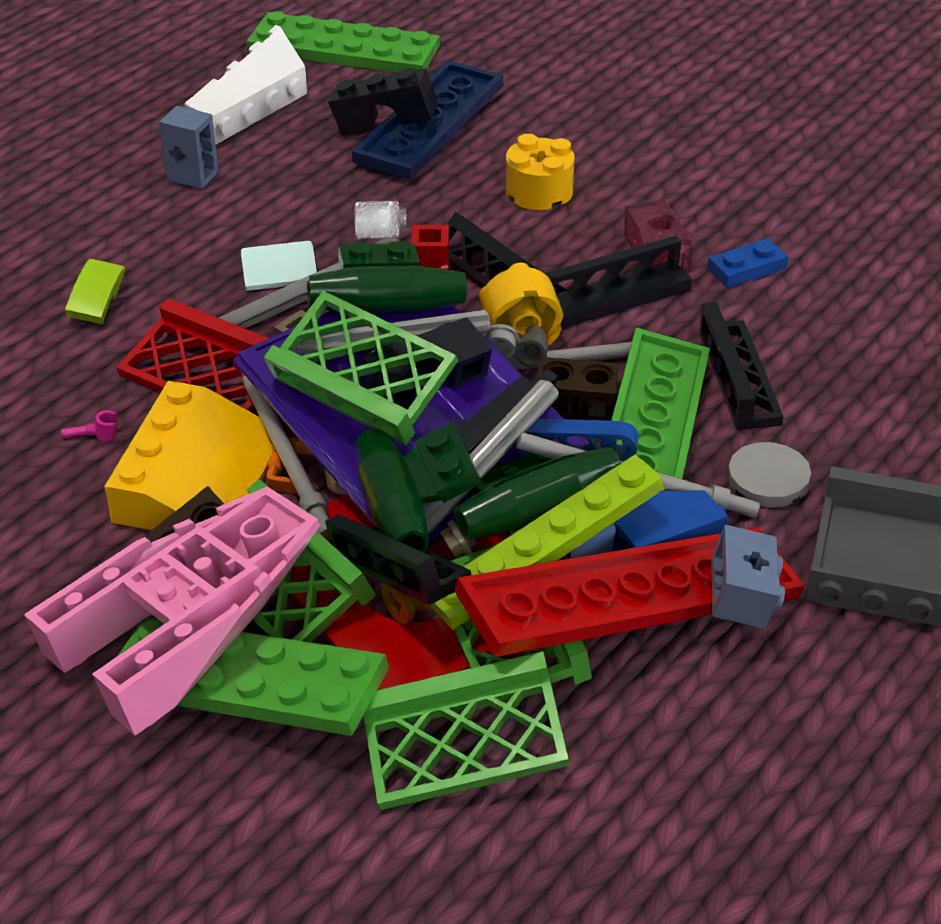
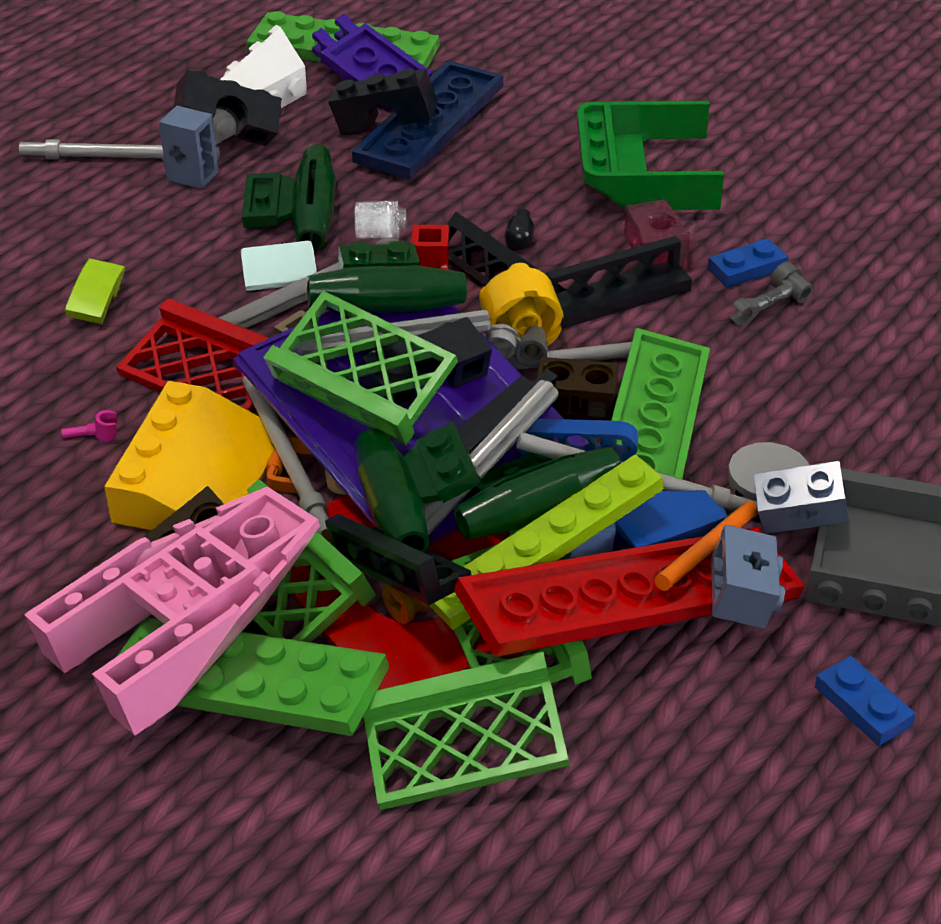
dark tan plate [440,519,477,559] -> none
yellow brick [506,134,575,210] -> none
black fence [699,302,784,430] -> none
none -> light grey bar [19,139,220,160]
none -> black arch [174,70,282,146]
none -> dark green plate [242,144,336,251]
none -> dark purple tile [312,14,432,112]
none -> black cylinder [505,209,535,250]
none -> green windscreen [577,101,724,212]
none -> orange bar [654,501,758,591]
none -> dark grey brick [729,261,814,327]
none -> sand blue brick [753,461,849,534]
none -> blue plate [815,656,916,746]

